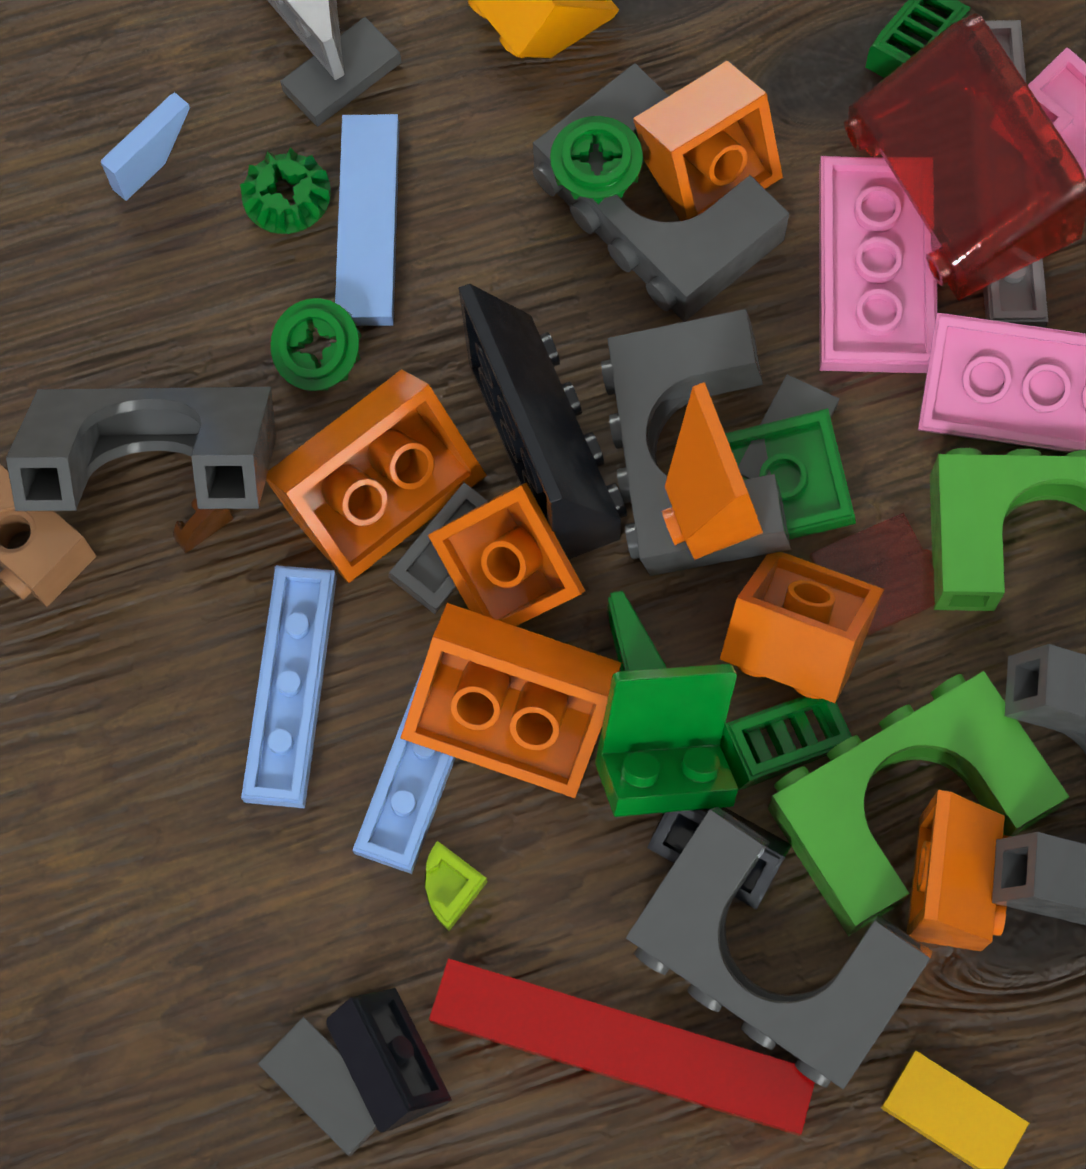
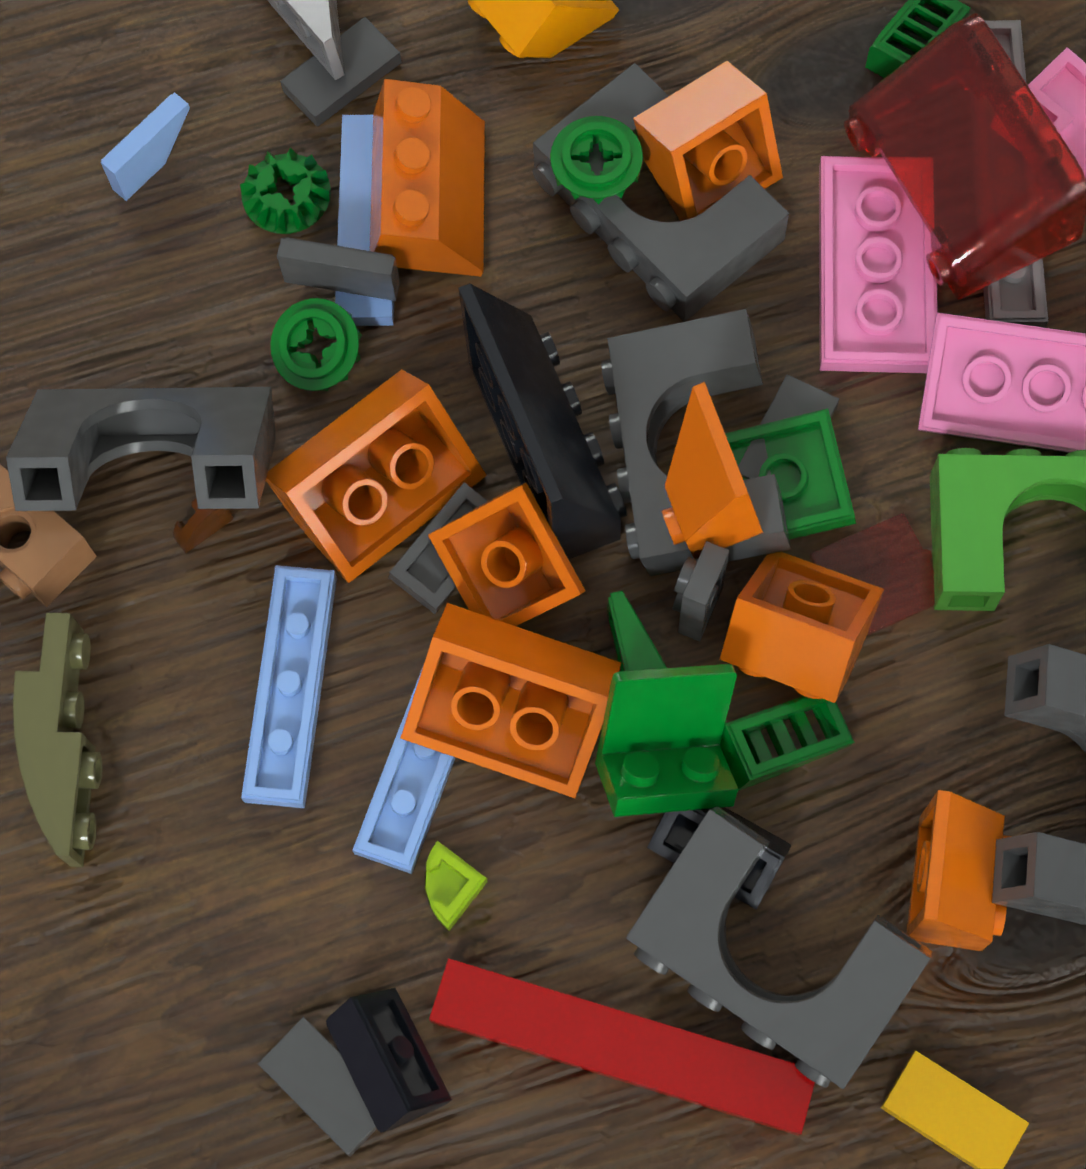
bright green arch [768,671,1069,936] -> none
none -> olive slope [13,613,102,867]
none -> dark grey tile [277,237,400,301]
none -> orange slope [370,79,485,277]
none -> dark grey plate [672,541,730,642]

